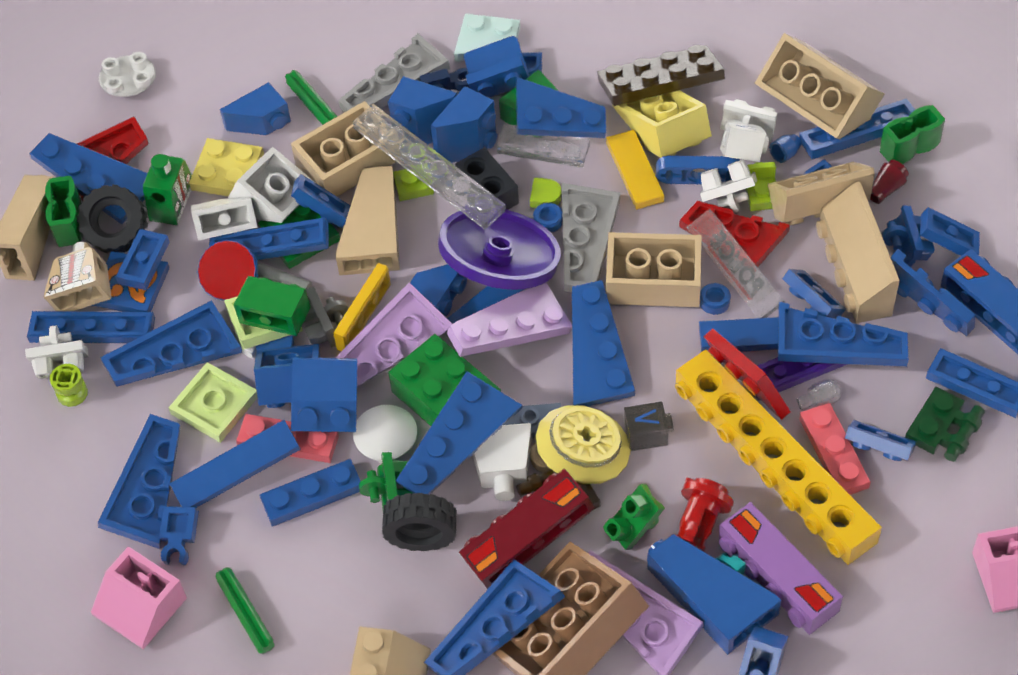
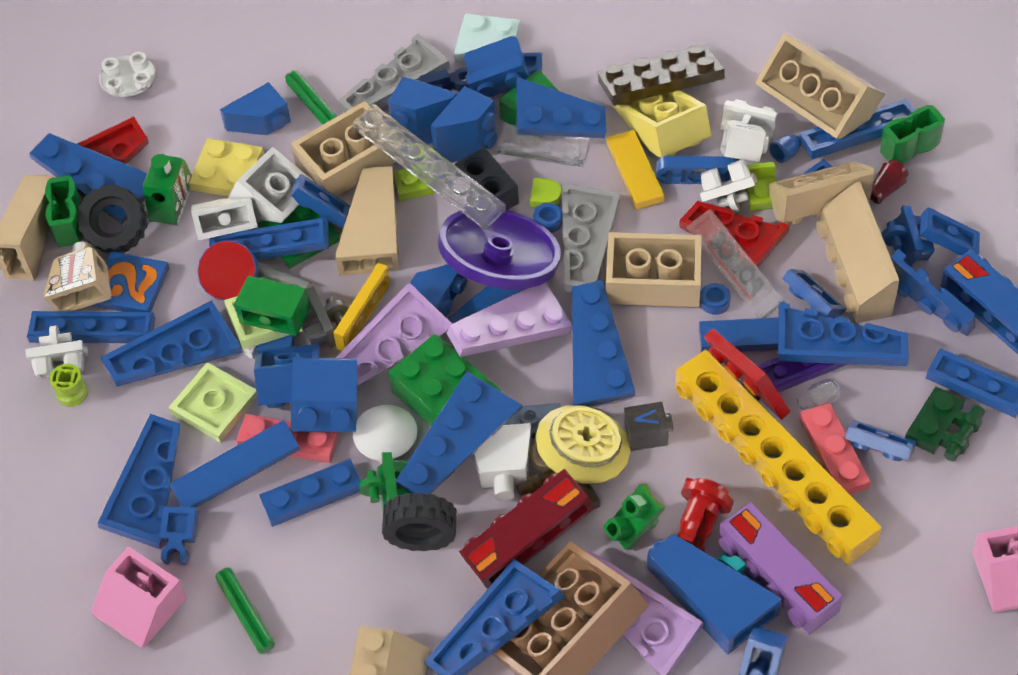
blue plate [116,229,170,290] -> none

